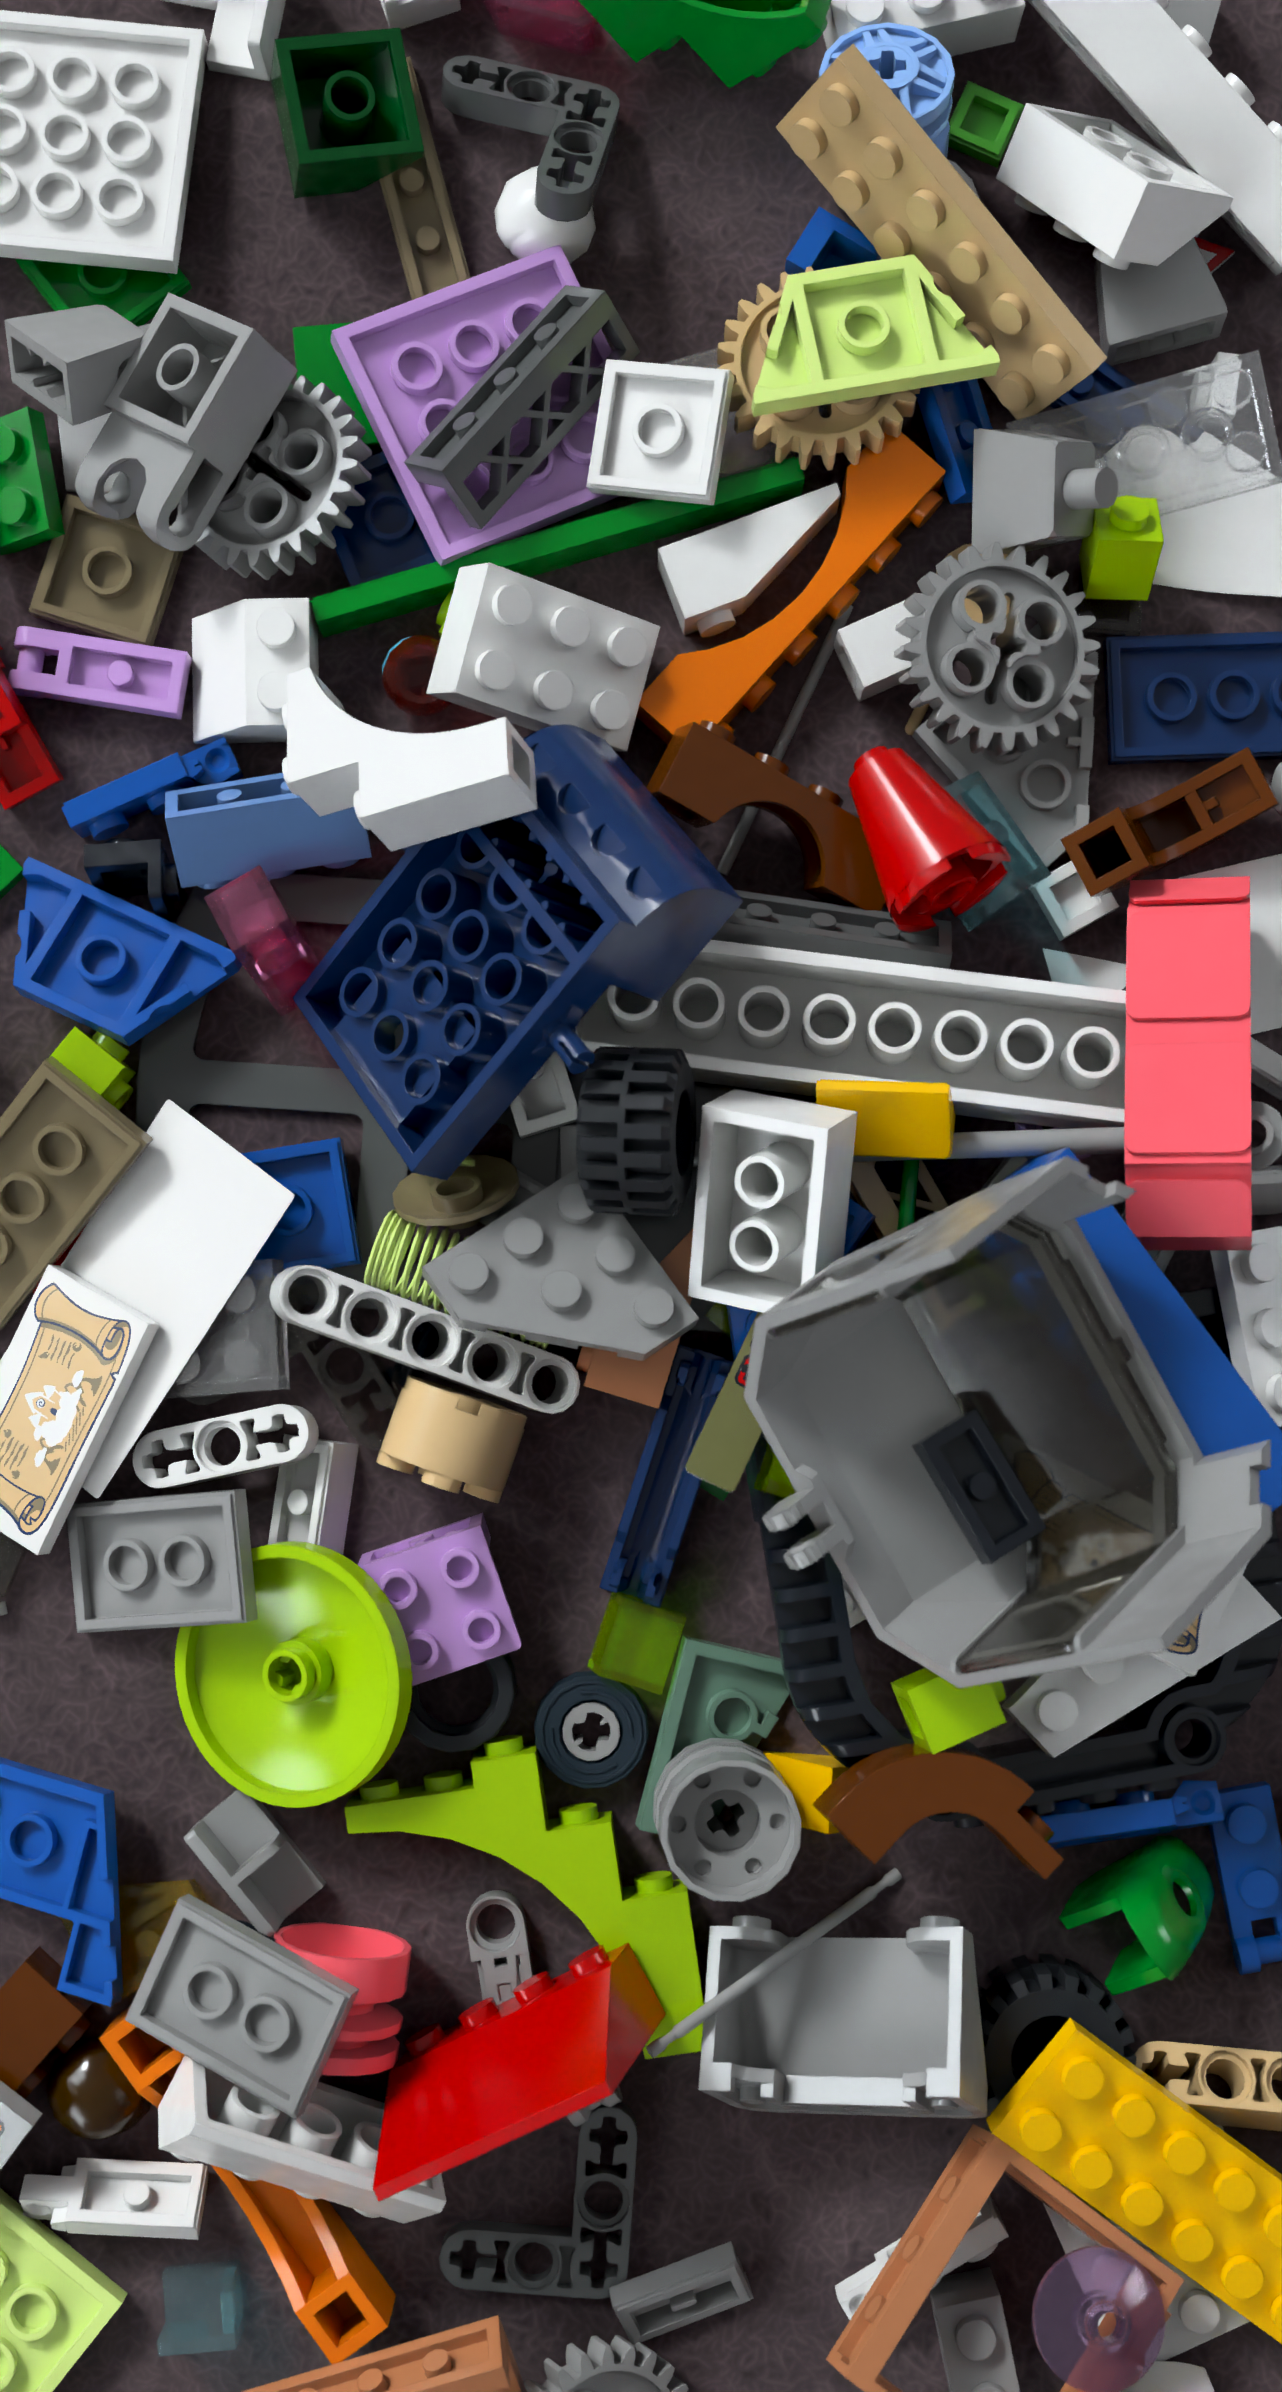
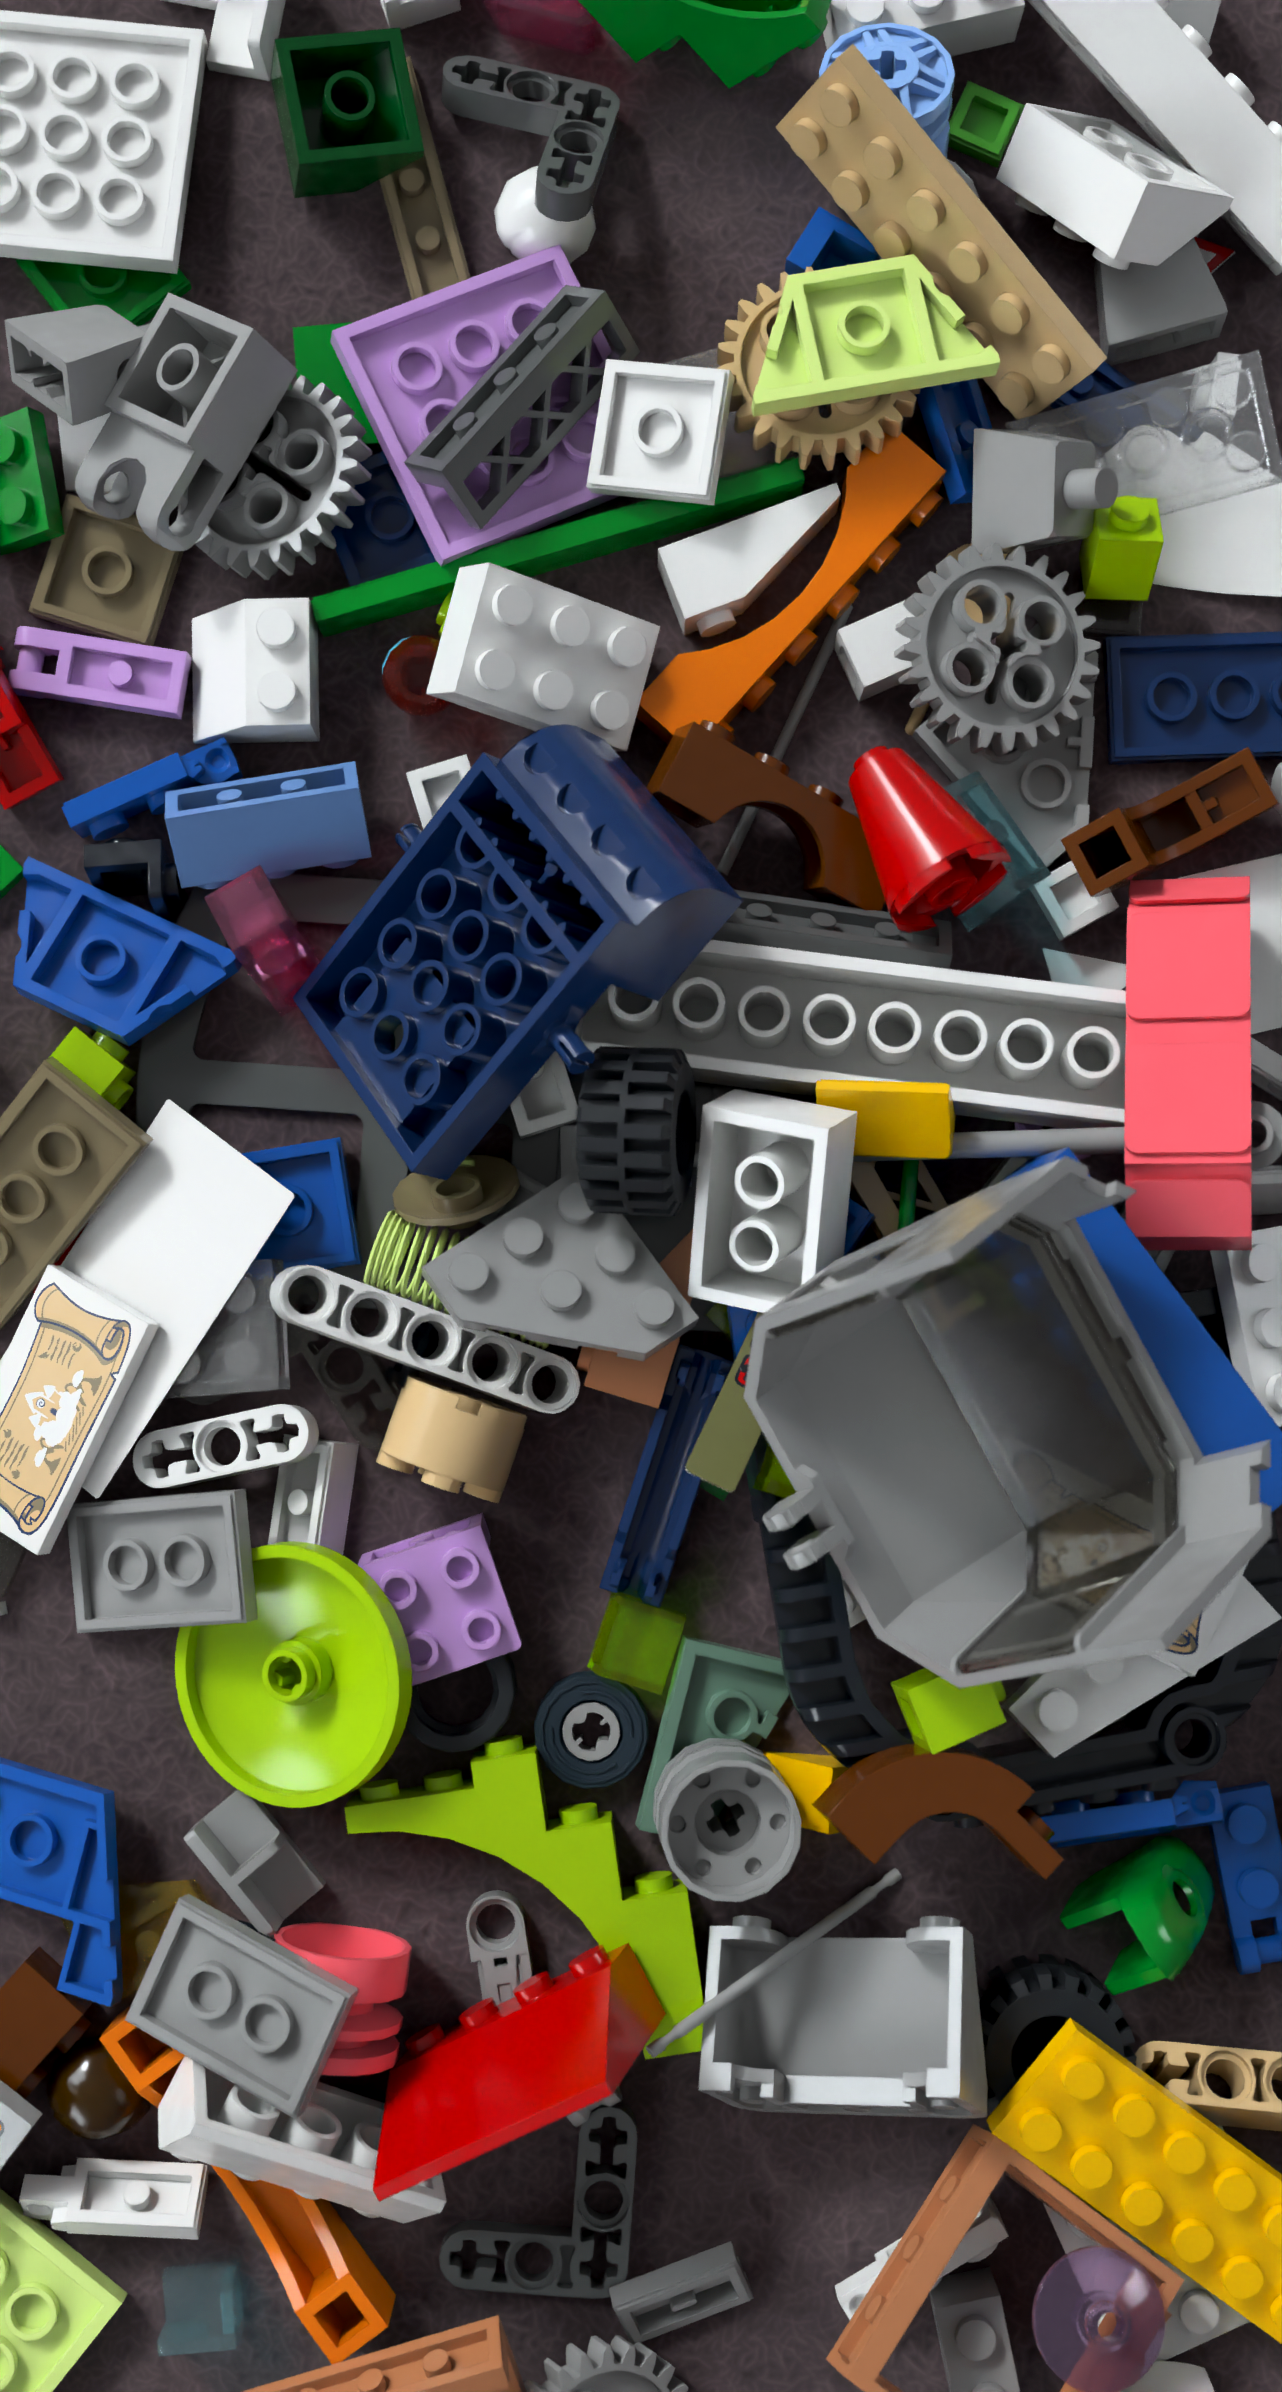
white arch [282,667,537,852] -> none
black plate [912,1409,1047,1565] -> none

